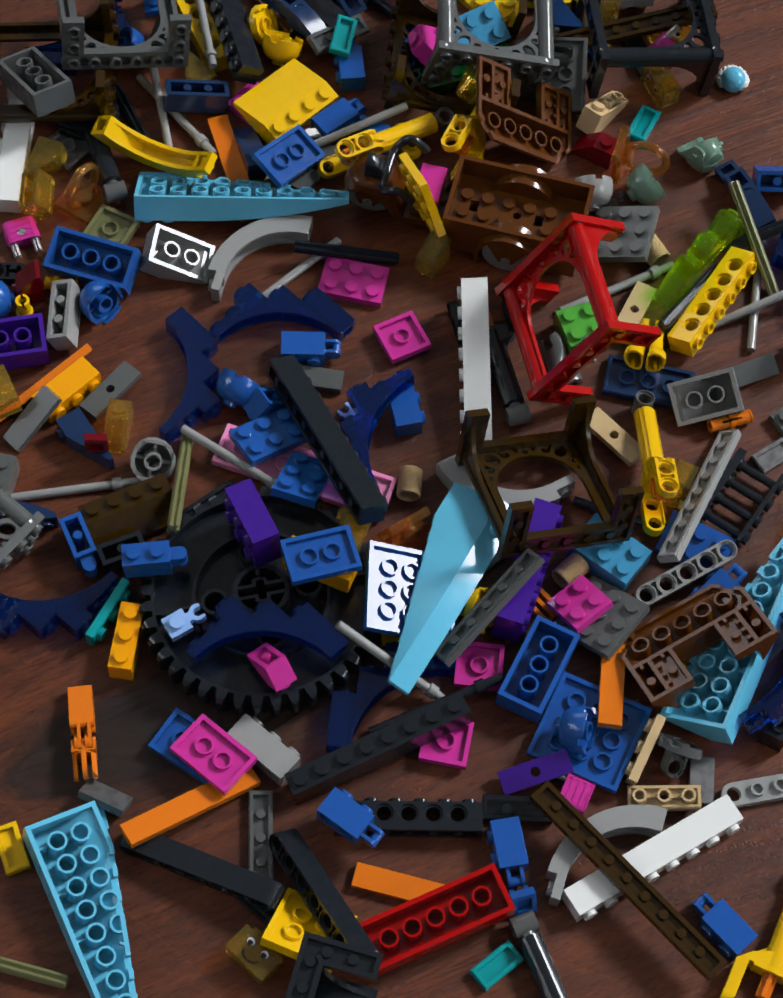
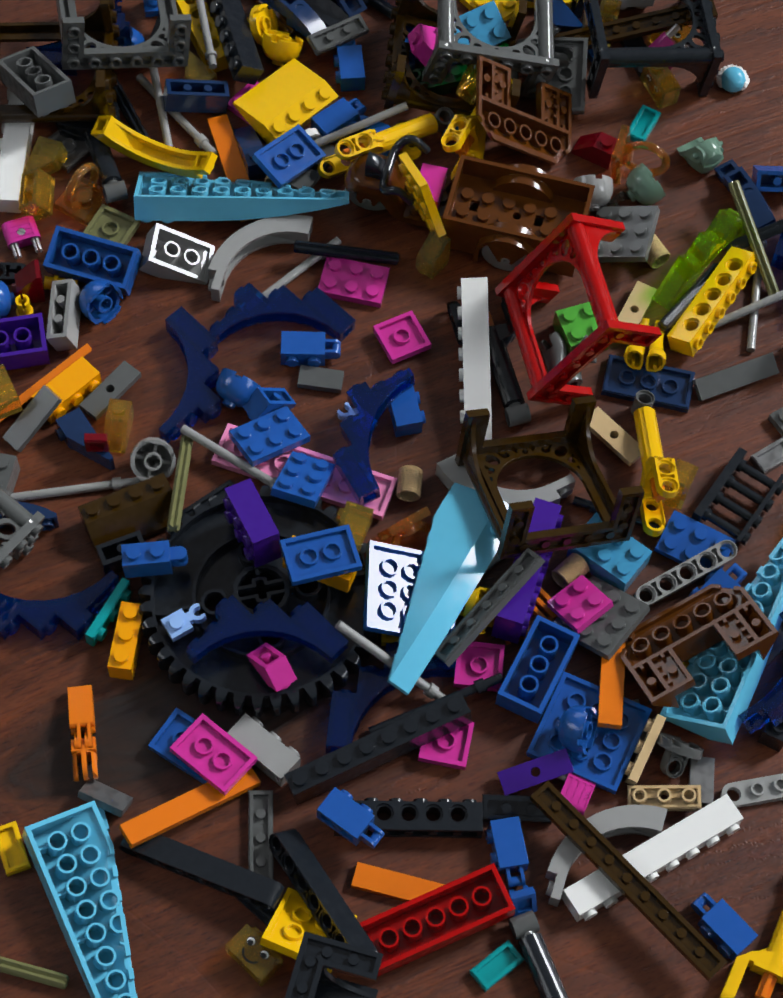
blue brick [58,511,99,578] -> none
black brick [267,355,388,526] -> none
teal tile [328,14,358,58] -> none
light grey bar [558,261,675,310] -> none
tan slope [575,90,629,134] -> none
light grey tile [656,429,742,563] -> none
light grey slope [667,367,744,427] -> none
orange pin [707,409,753,433] -> none

